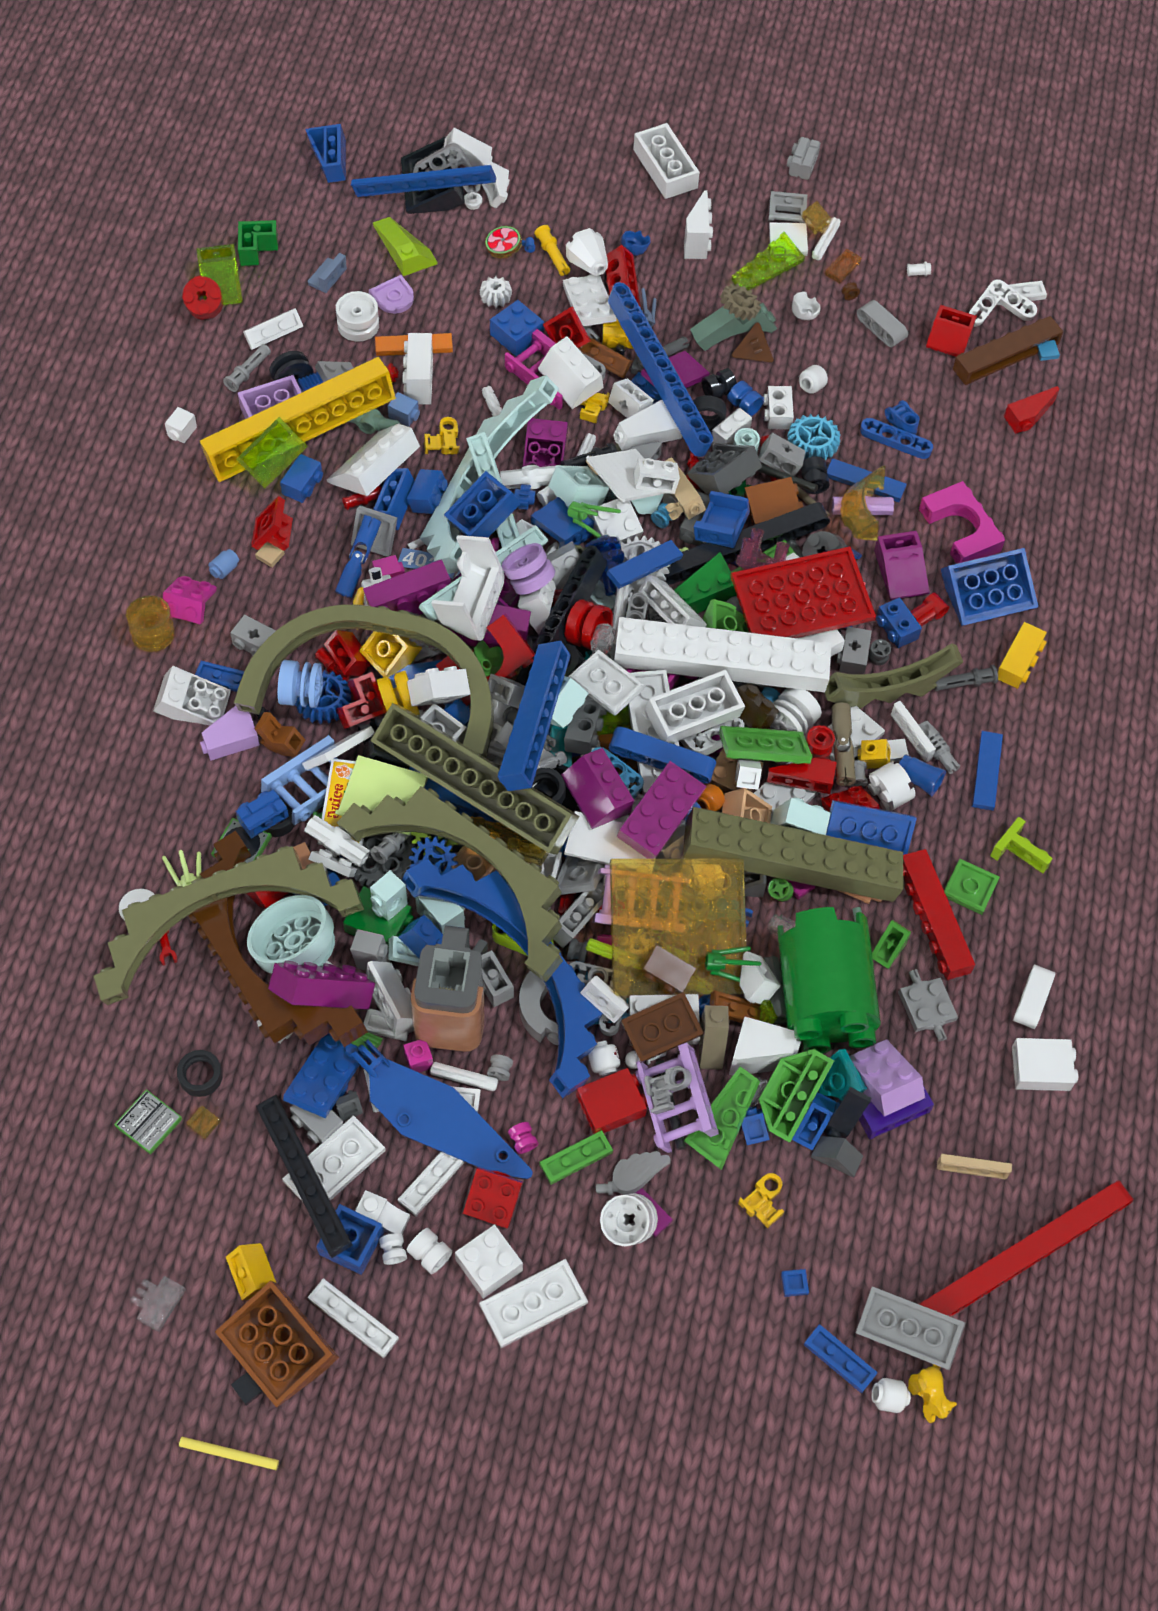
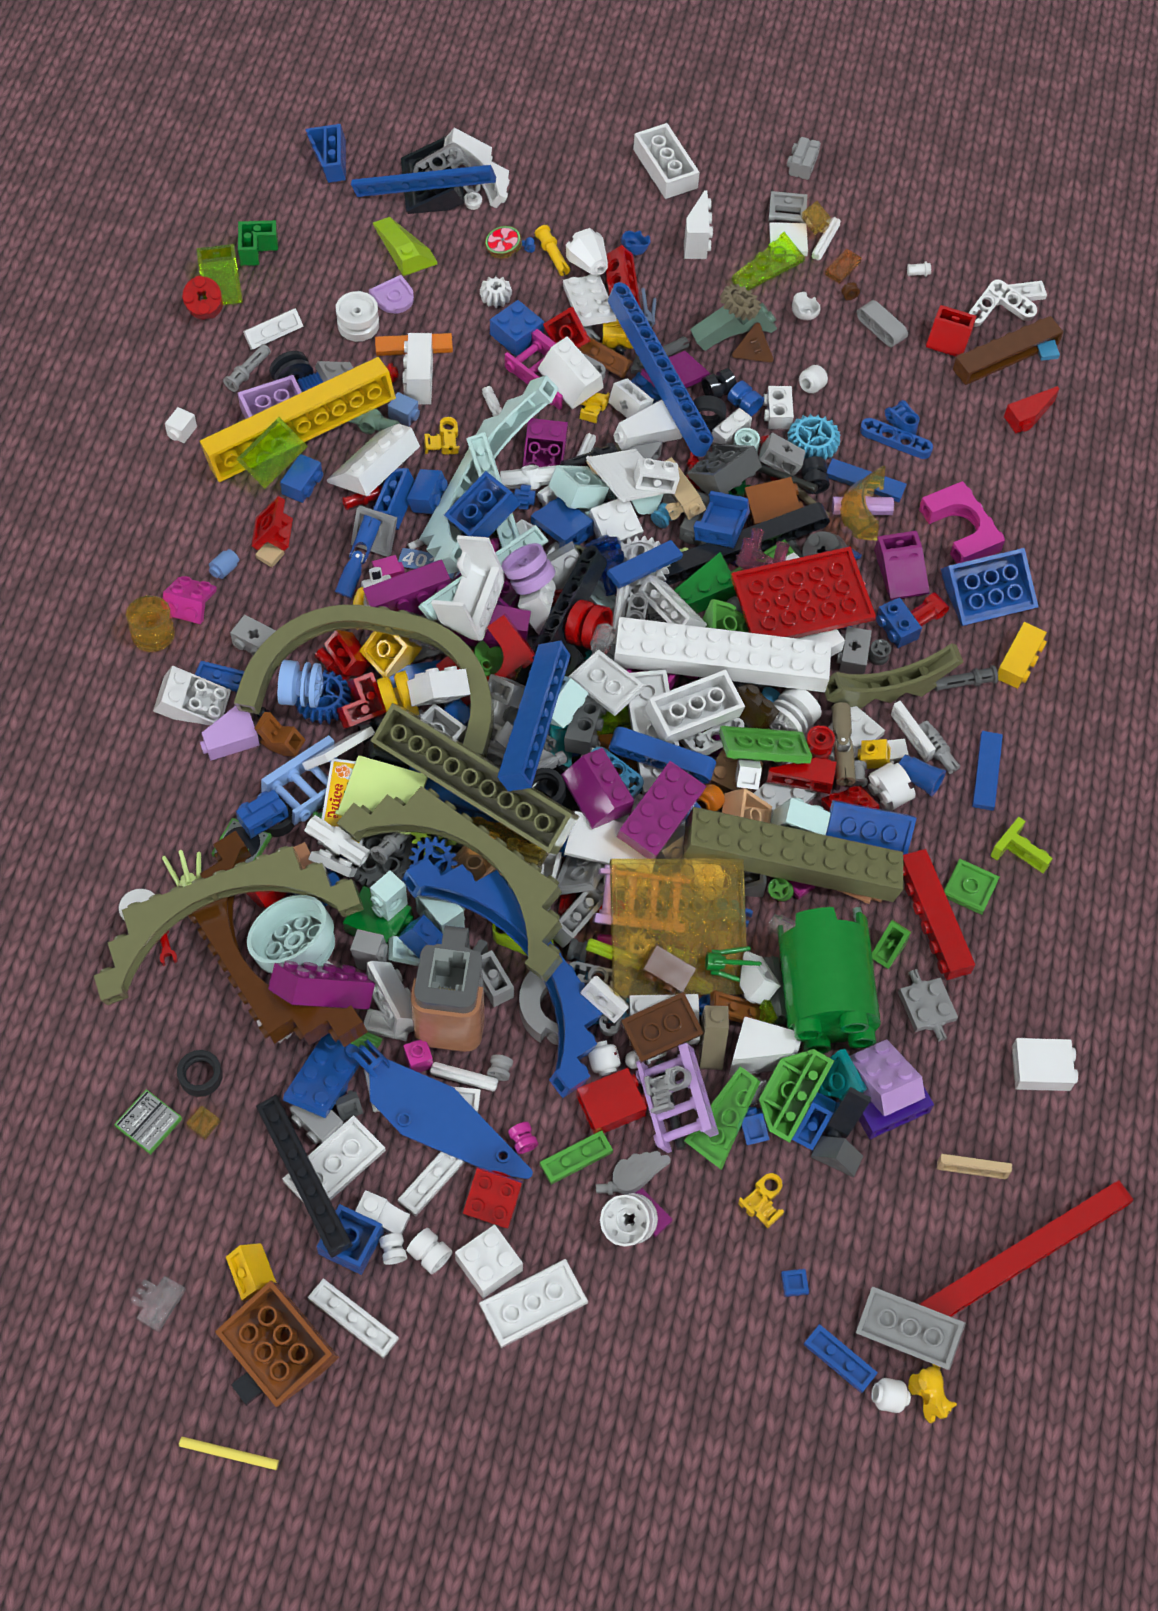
sand blue panel [308,253,347,293] -> none
bright green plant [568,501,621,540] -> none
white beam [1013,964,1056,1029] -> none

